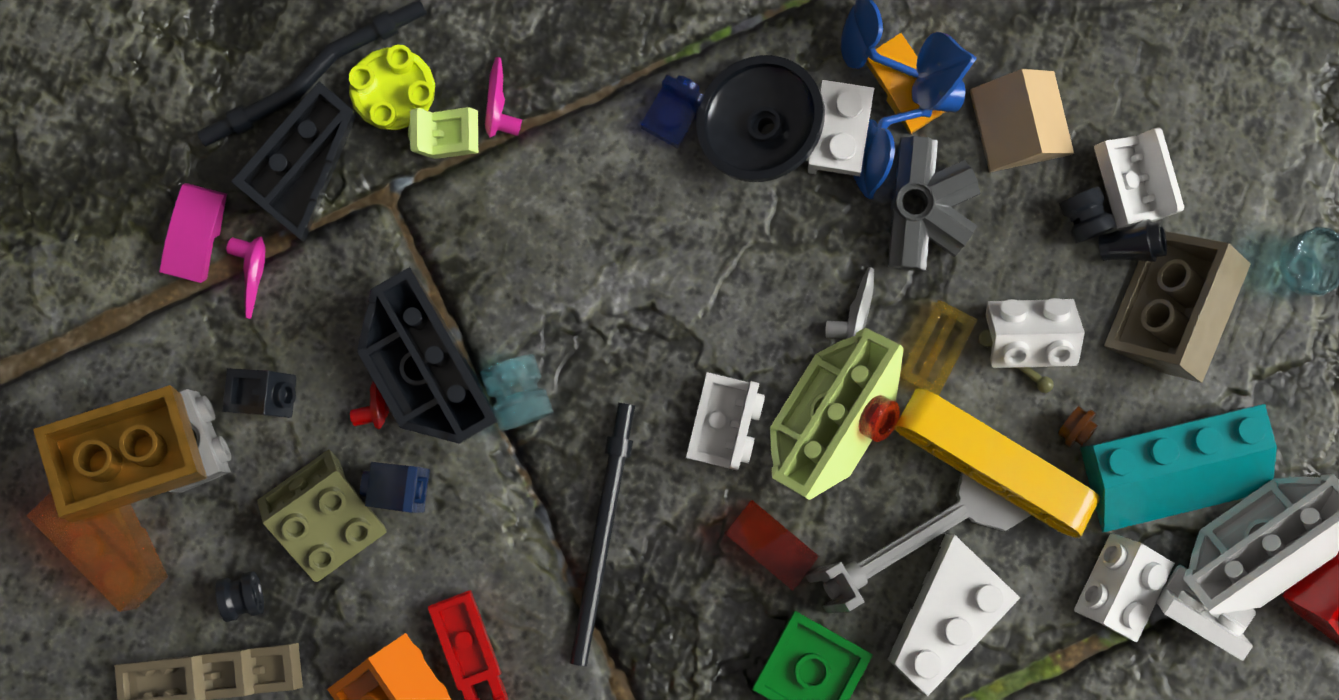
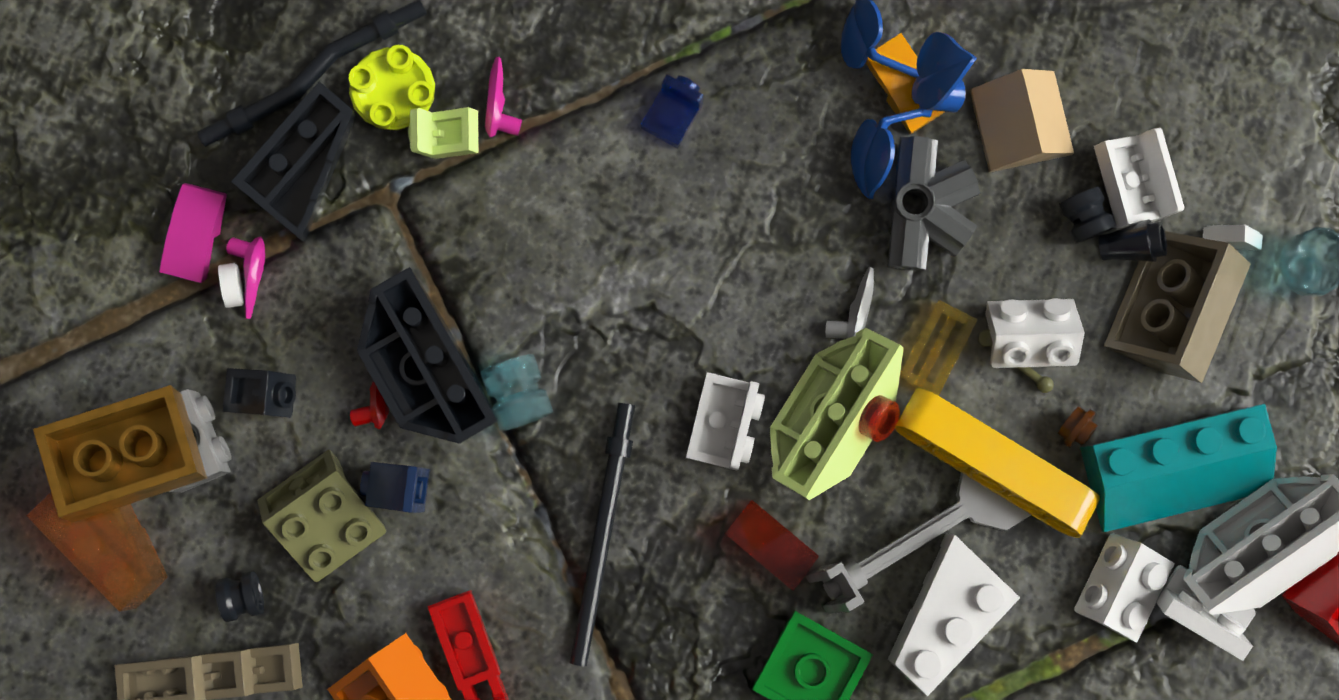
black dish [696,55,825,182] -> none
white bracket [806,80,874,176] -> none
none -> white tile [218,263,244,308]
none -> white tile [1203,225,1263,250]

